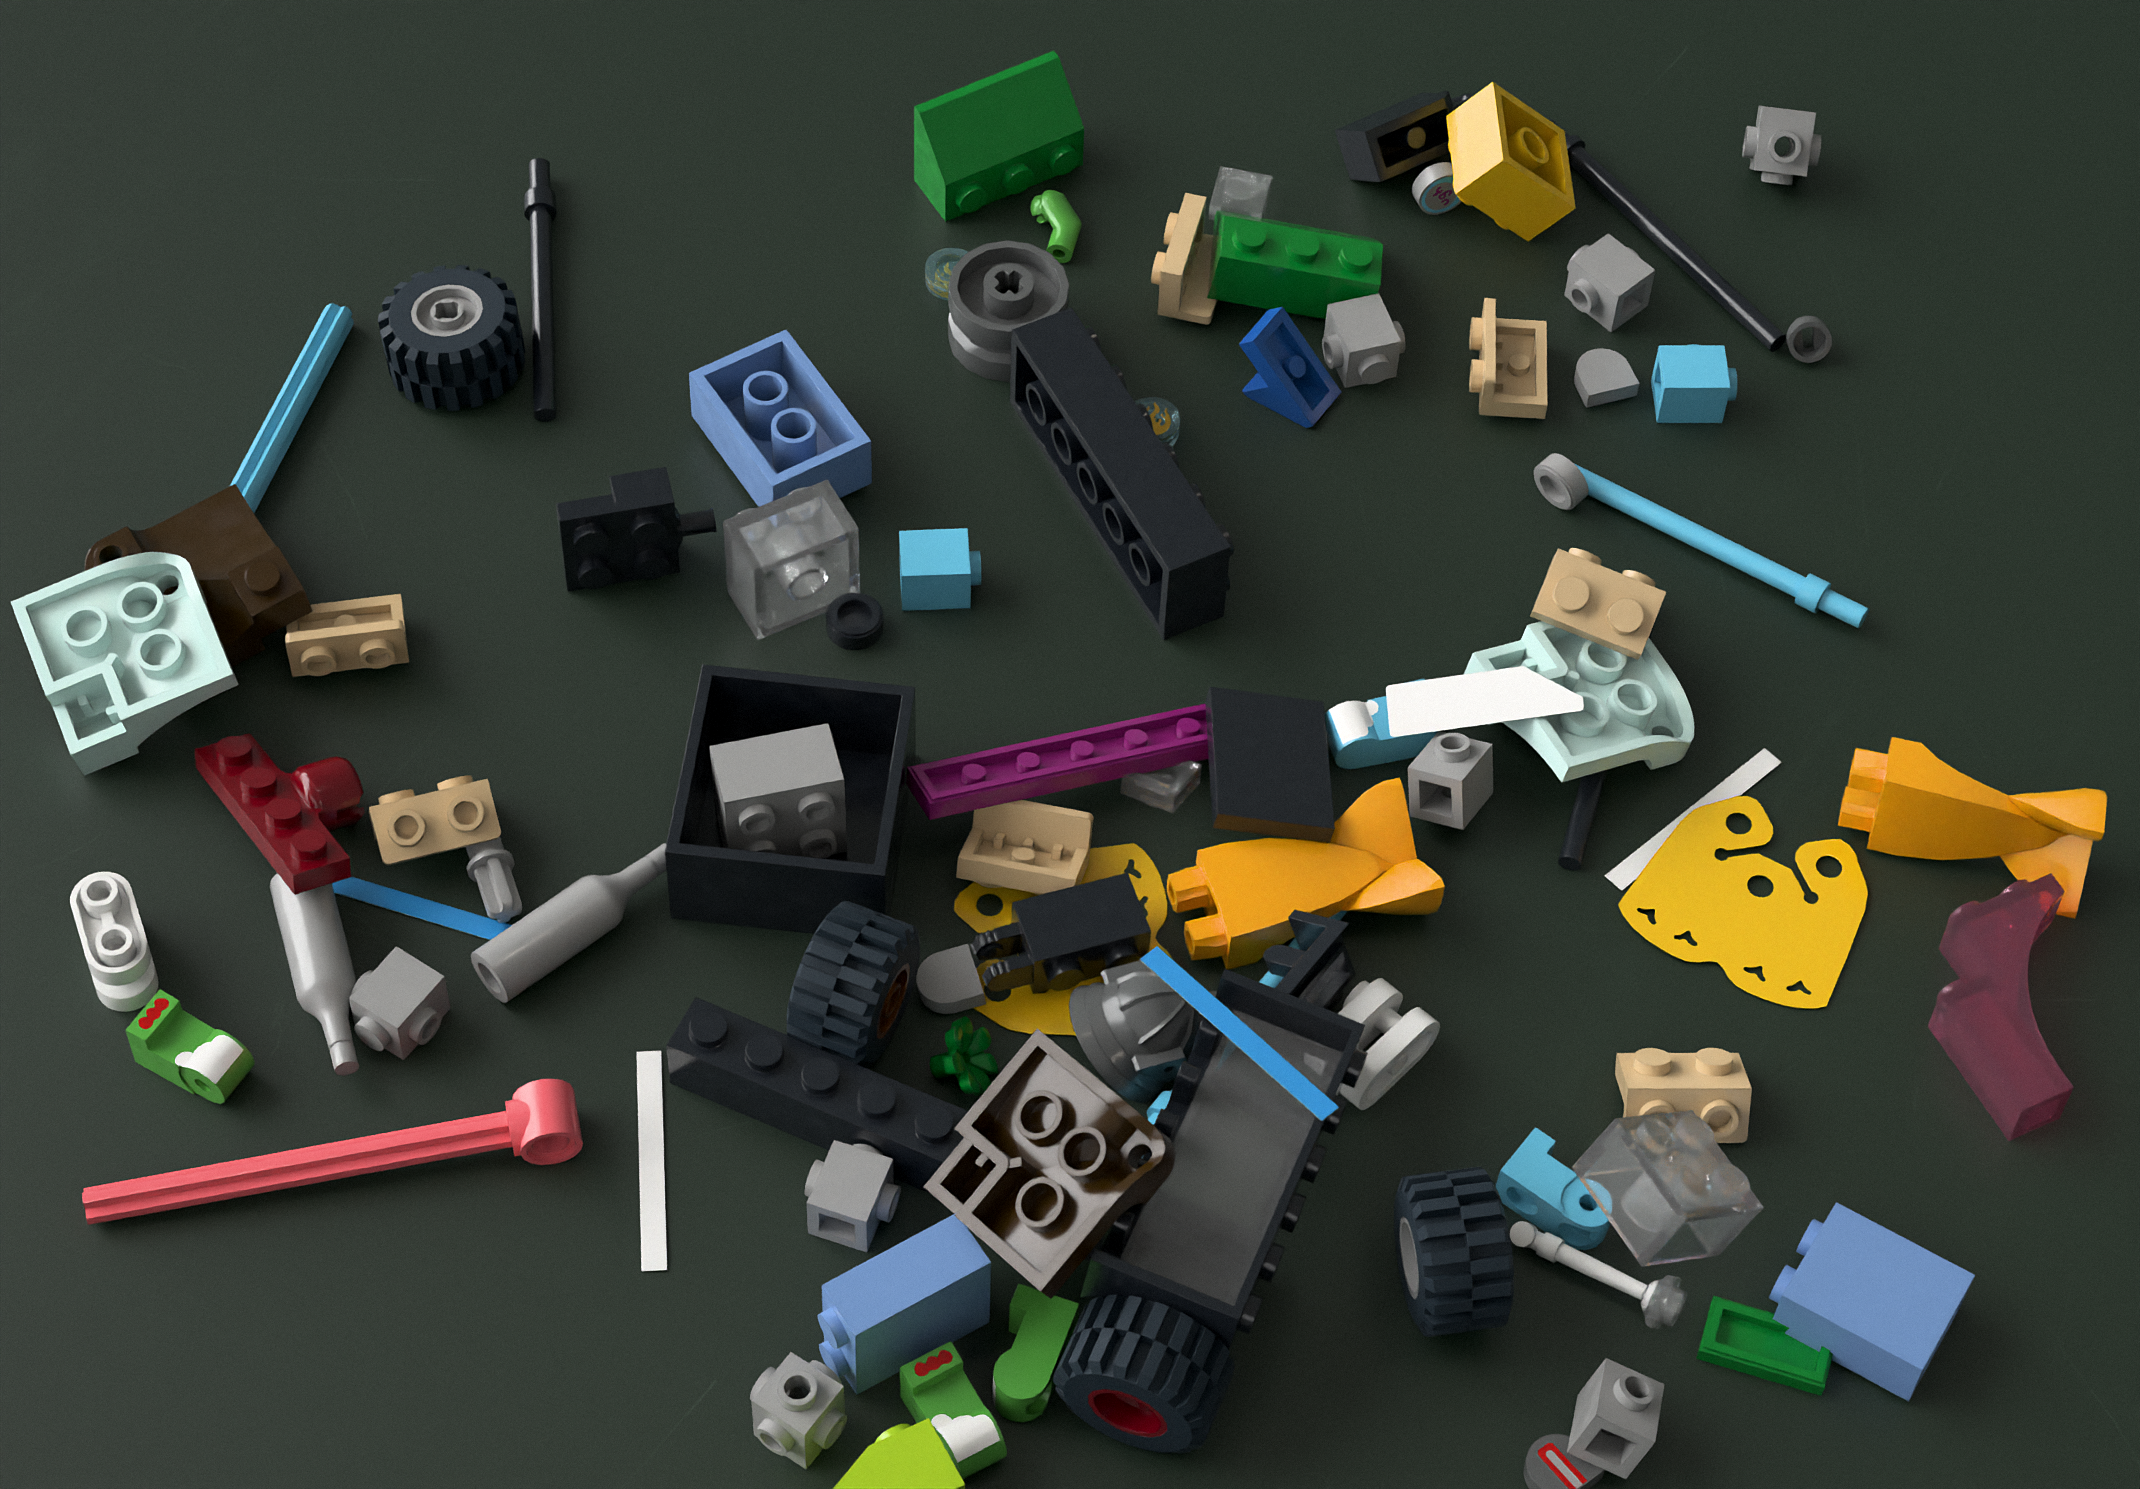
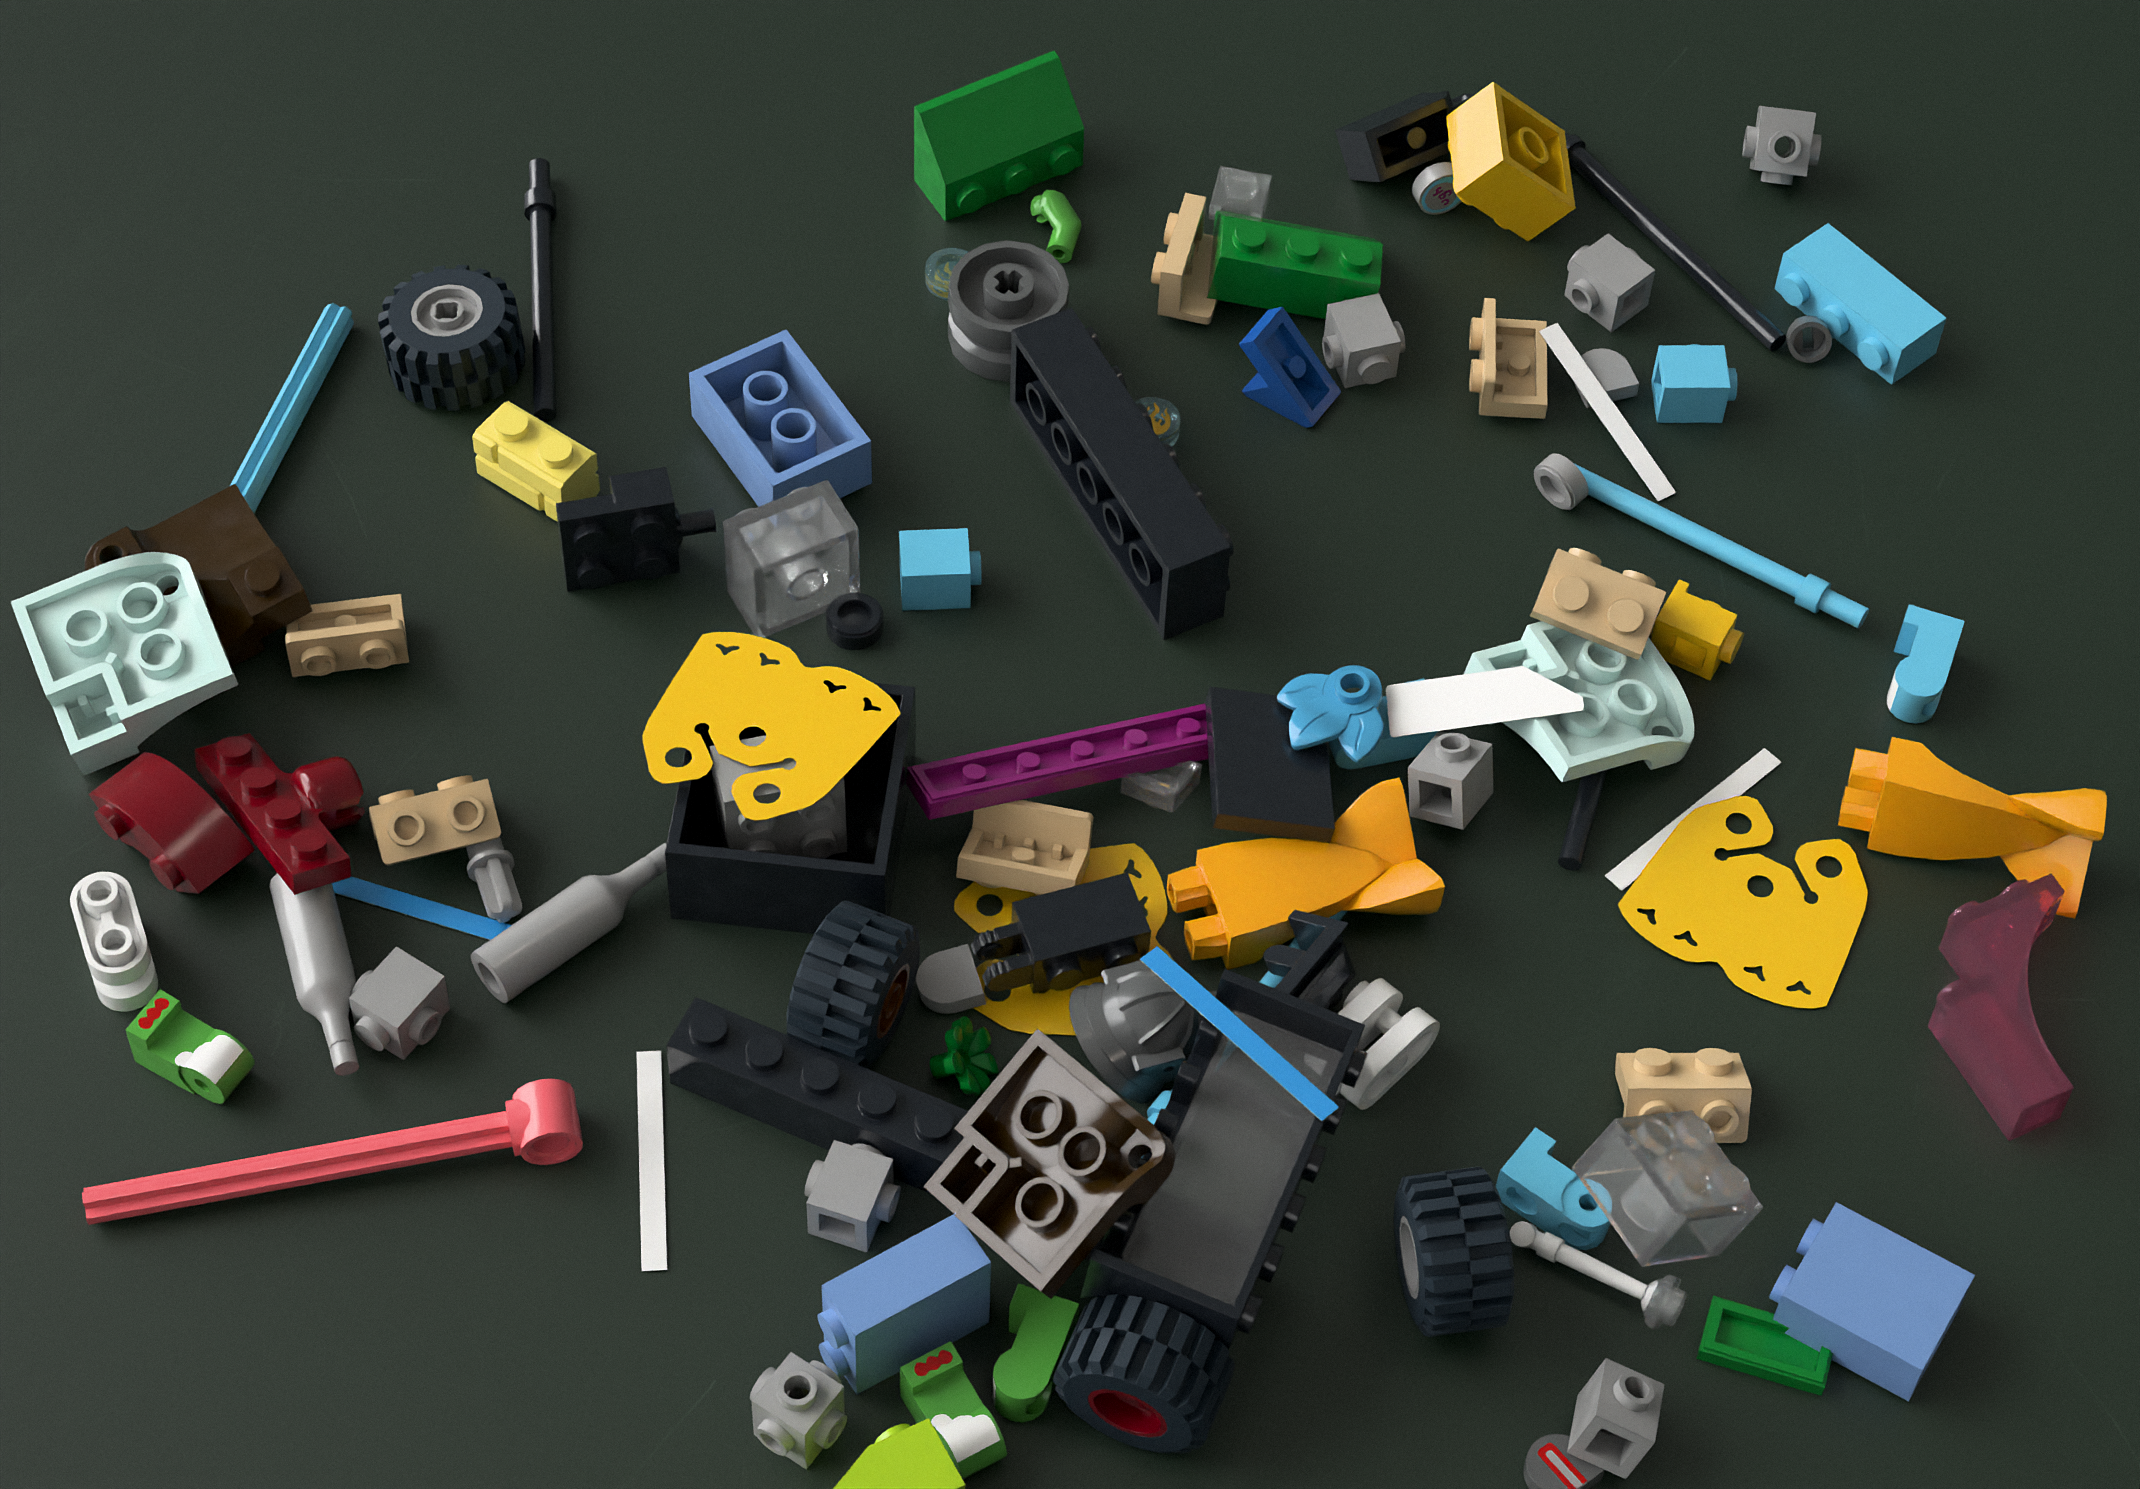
none -> dark red brick [89,752,255,894]
none -> light yellow brick [472,401,600,522]
none -> yellow piece [642,632,901,821]
none -> dark azure plate [1277,665,1384,763]
none -> white sticker [1539,323,1676,501]
none -> yellow brick [1651,579,1744,681]
none -> medium azure brick [1774,223,1947,385]
none -> medium azure leg [1887,604,1965,724]

